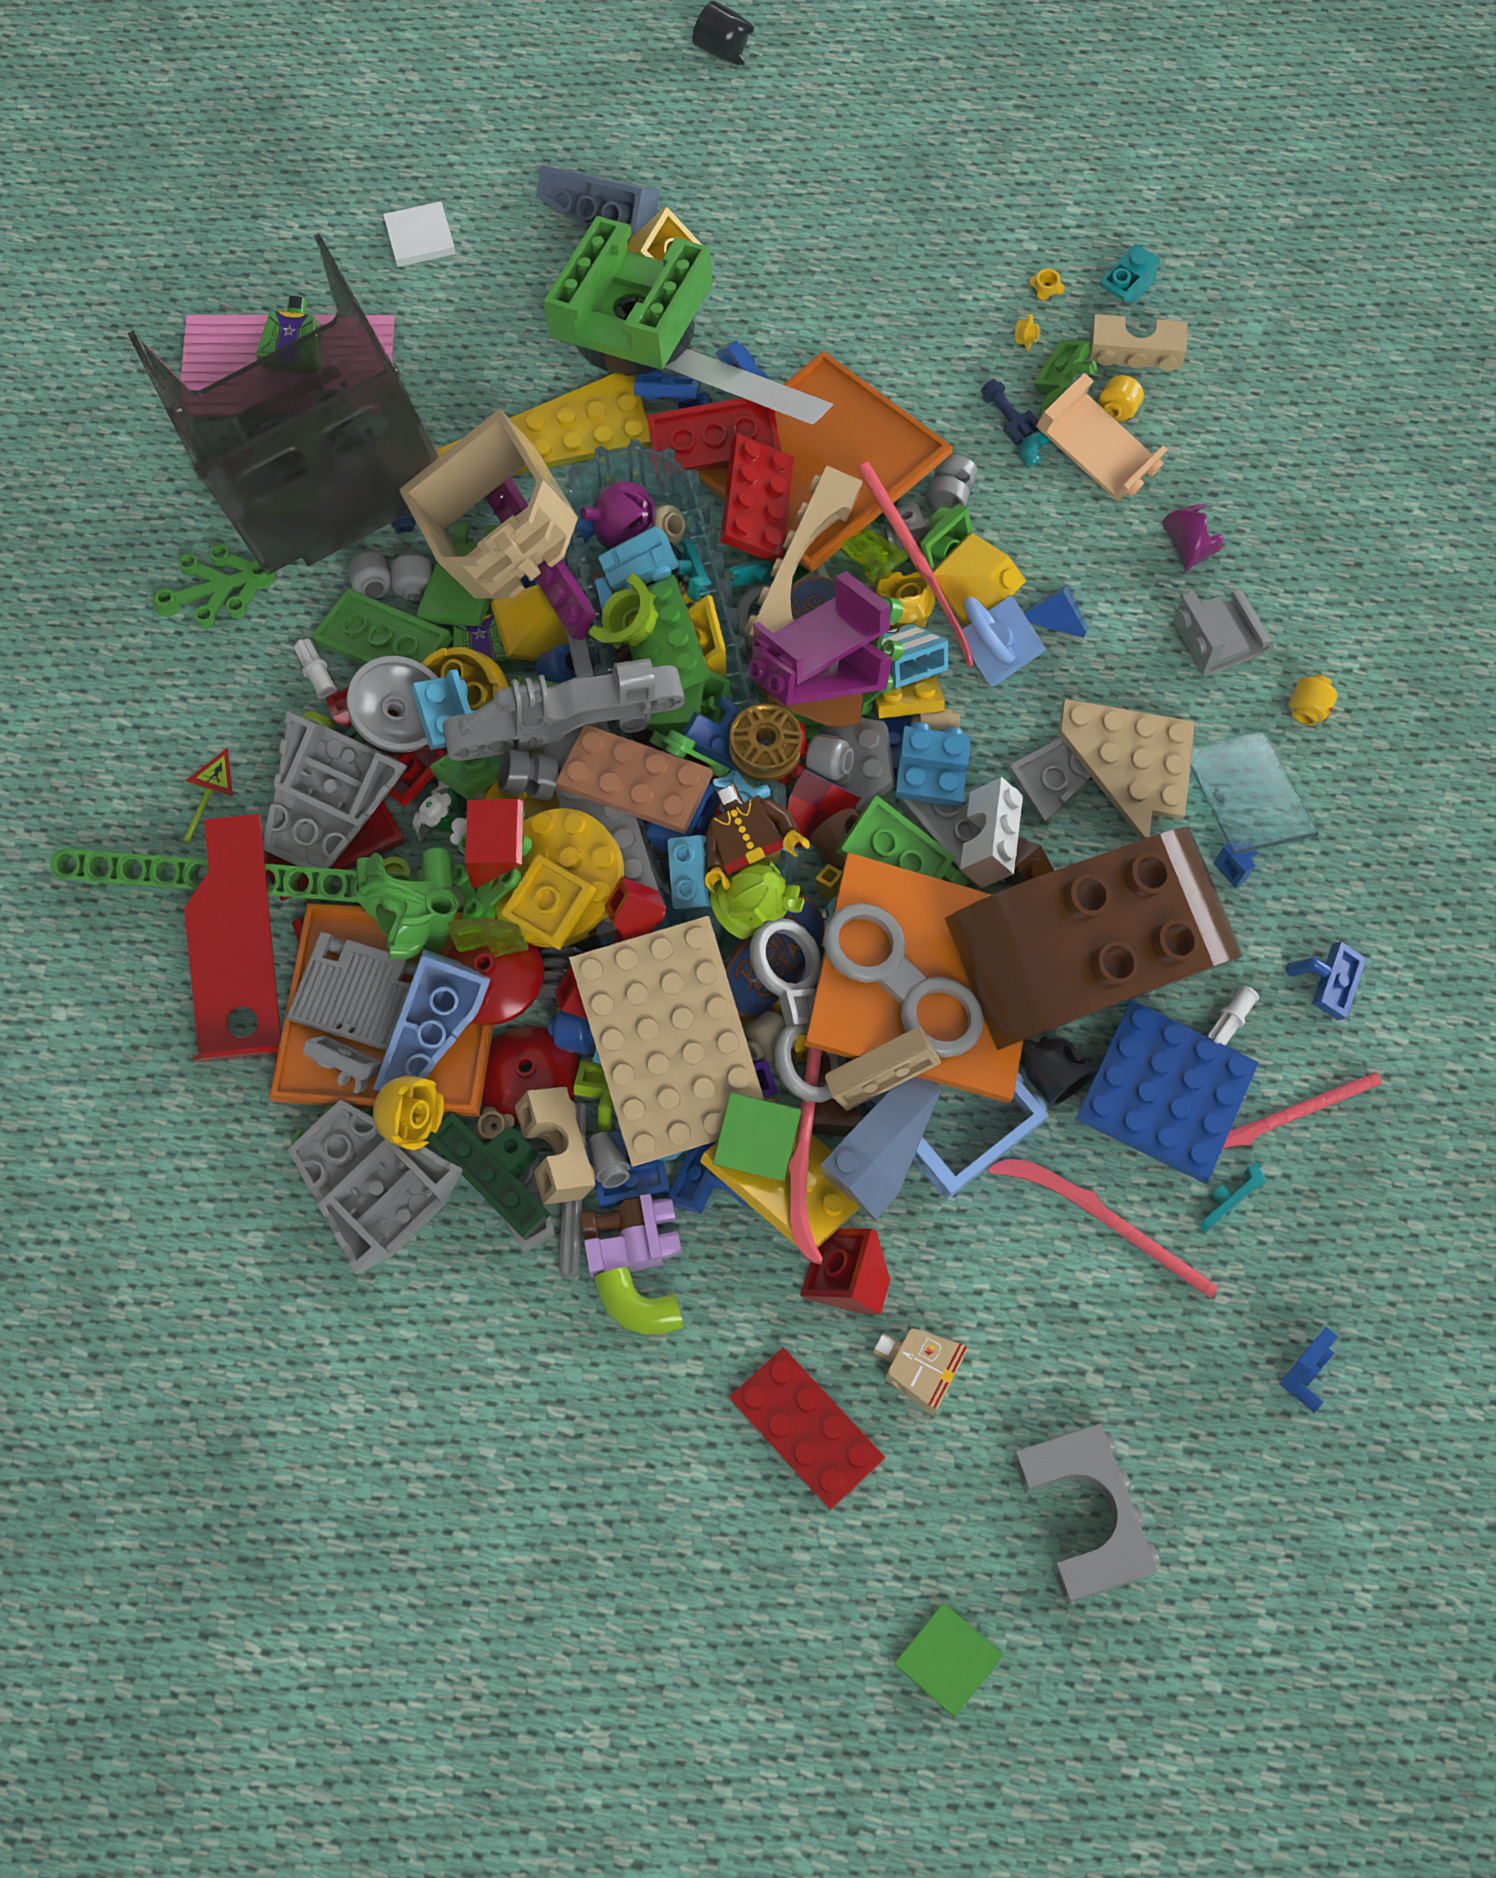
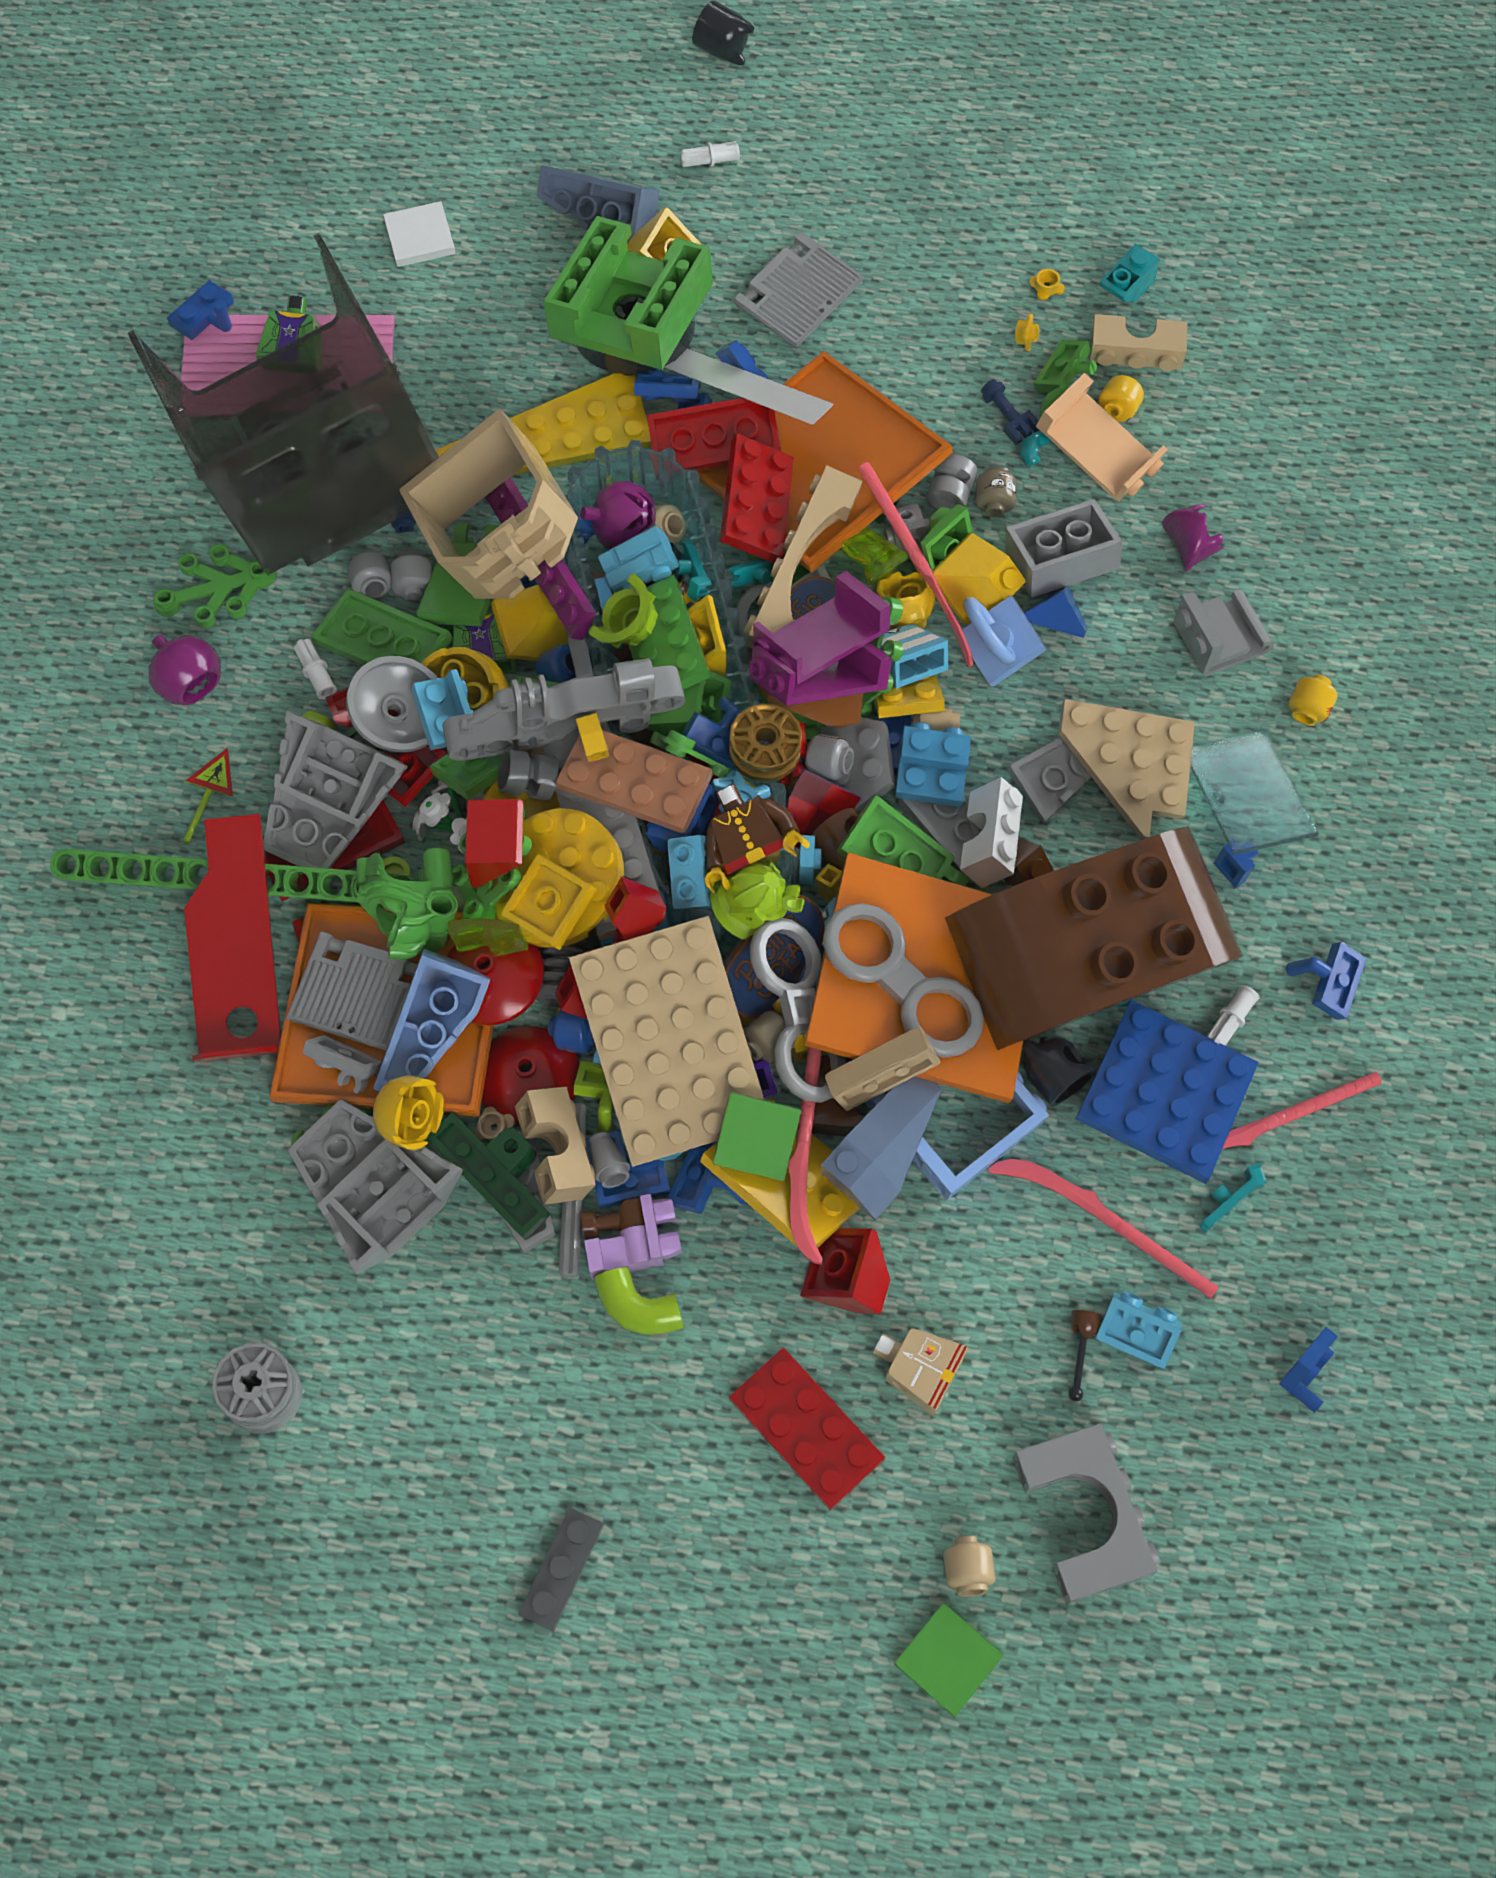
none -> magenta piece [149,634,221,705]
none -> blue plate [167,280,234,340]
none -> light grey wheel [212,1343,303,1433]
none -> dark grey plate [518,1507,604,1632]
none -> yellow piece [576,713,610,762]
none -> white axle [680,141,740,167]
none -> light grey window [733,232,865,349]
none -> medium azure plate [799,835,821,886]
none -> tan head [943,1536,996,1597]
none -> dark tan head [975,466,1017,517]
none -> light grey brick [1005,499,1122,598]
none -> hinge [1068,1310,1101,1401]
none -> medium azure bracket [1095,1291,1182,1370]

